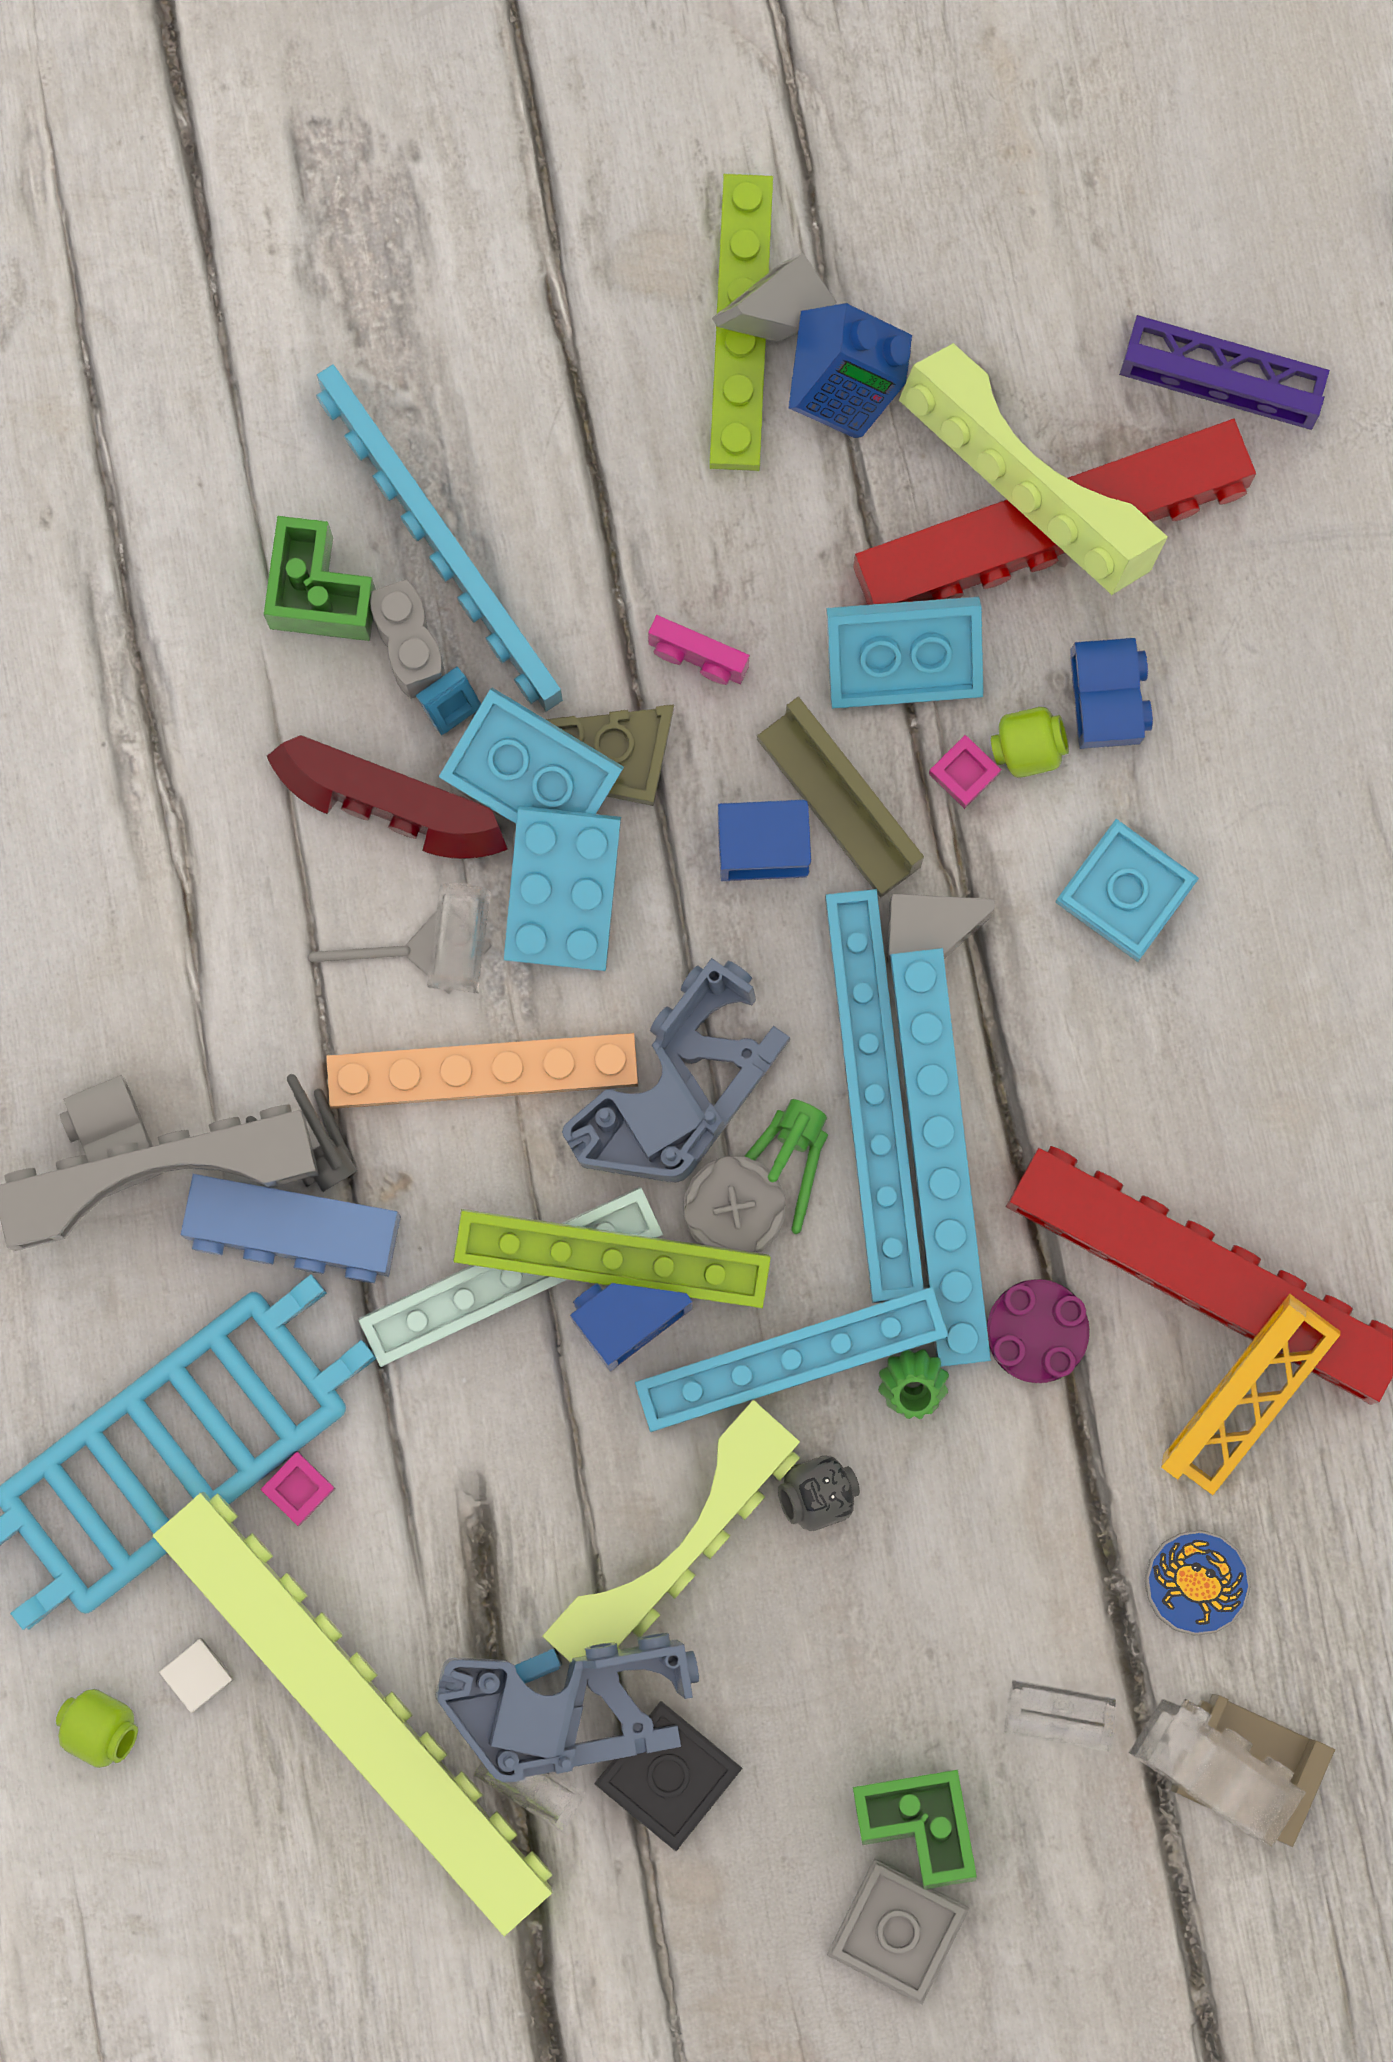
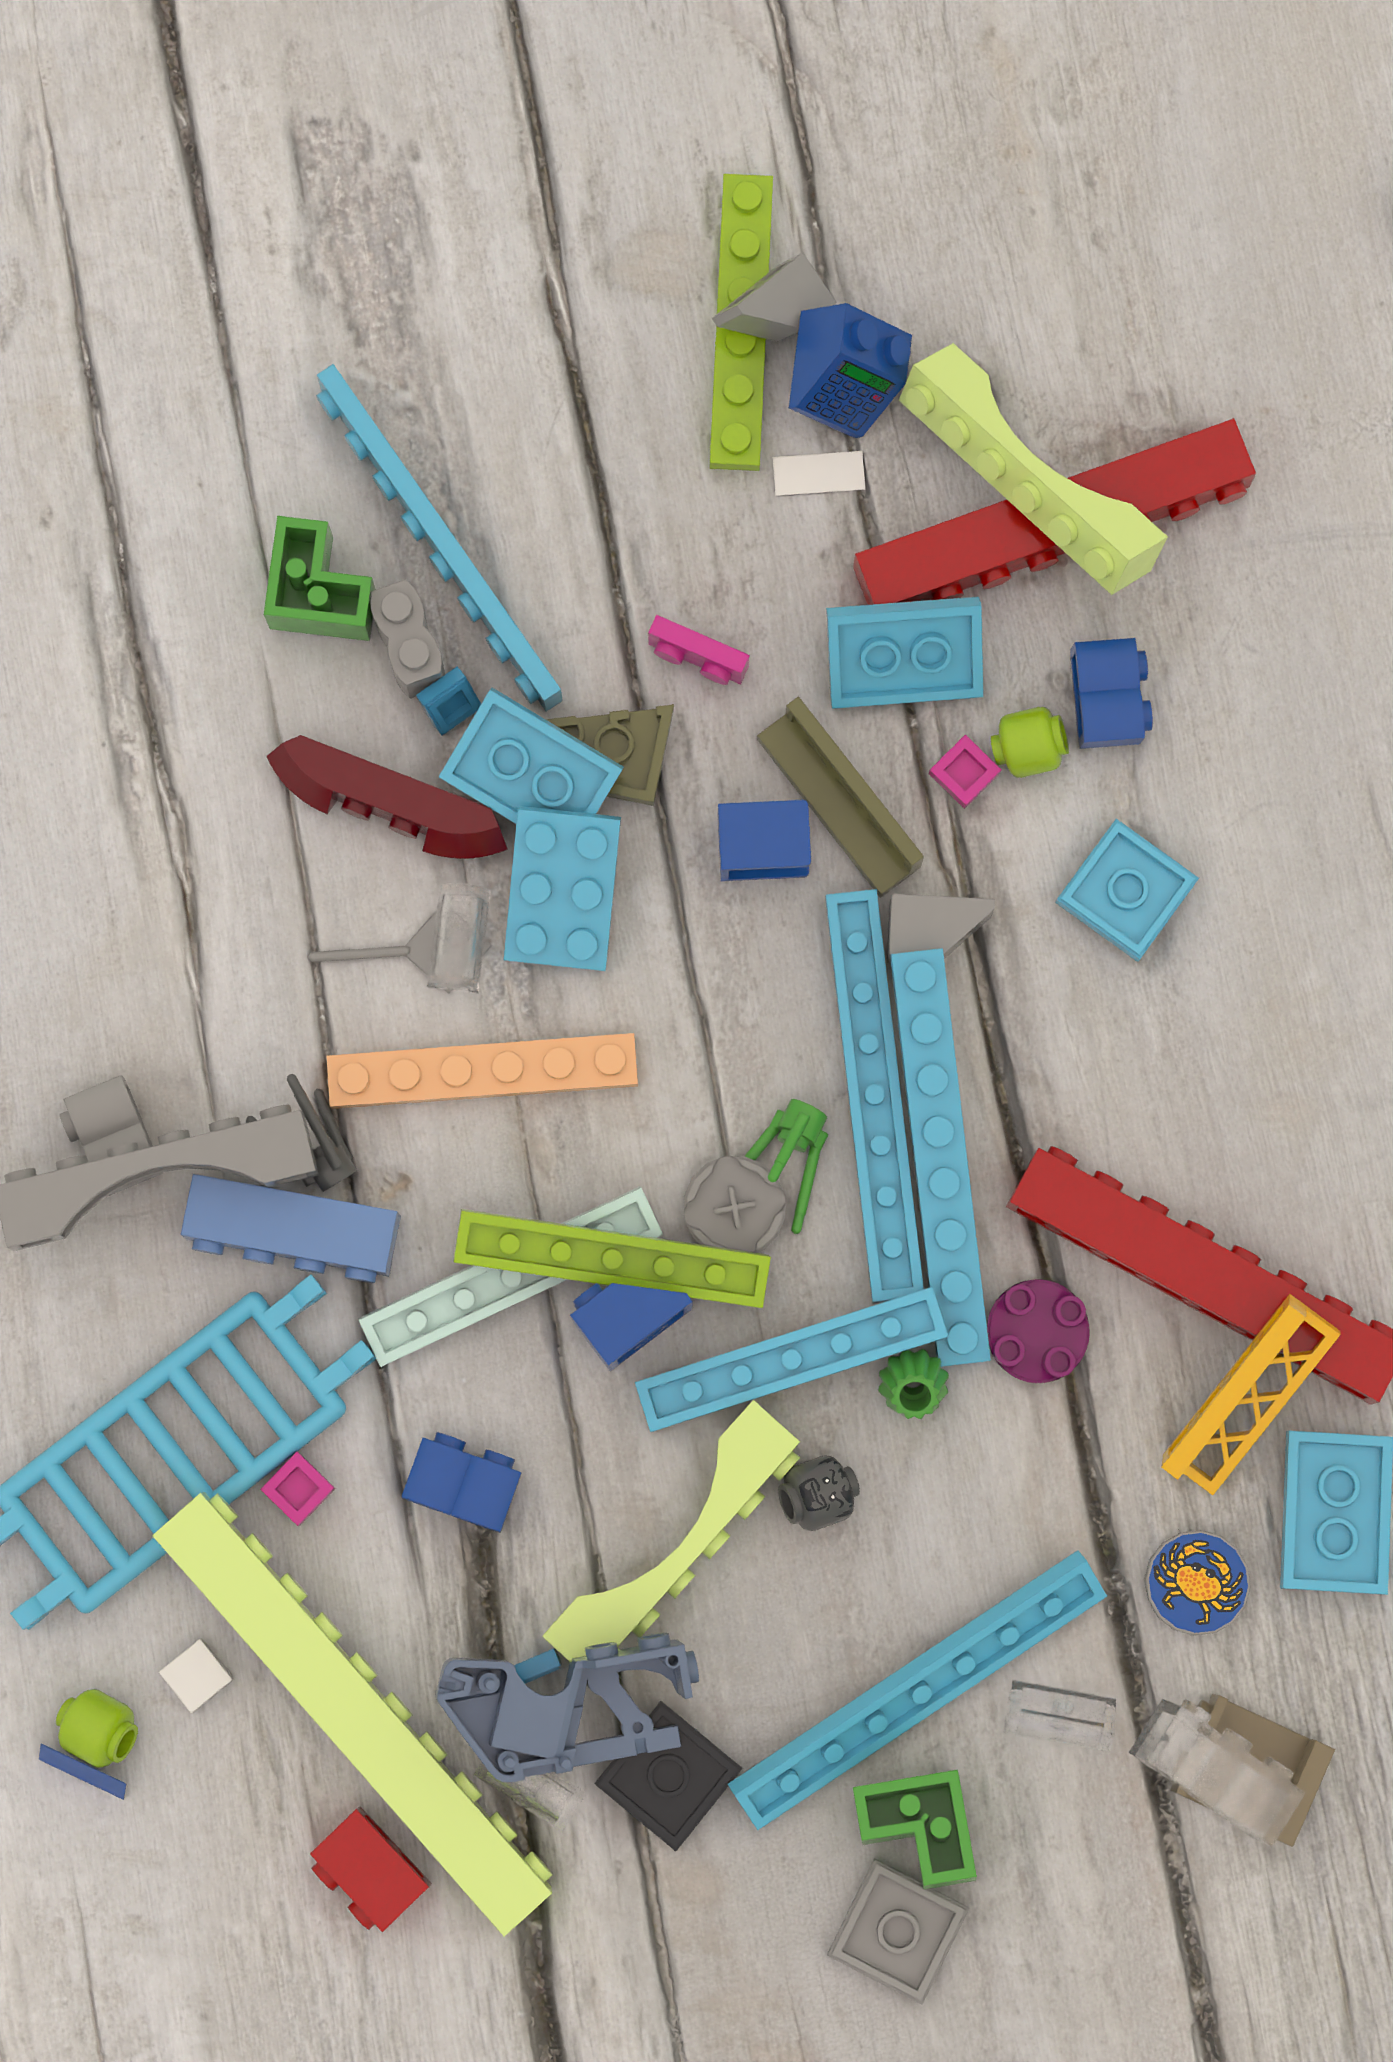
sand blue piece [562,958,791,1183] -> none
dark purple fence [1119,315,1330,430] -> none
none -> blue sticker [39,1743,127,1800]
none -> red brick [310,1806,432,1932]
none -> blue brick [401,1432,522,1533]
none -> medium azure plate [728,1550,1107,1830]
none -> white sticker [773,451,866,496]
none -> medium azure plate [1280,1431,1393,1595]

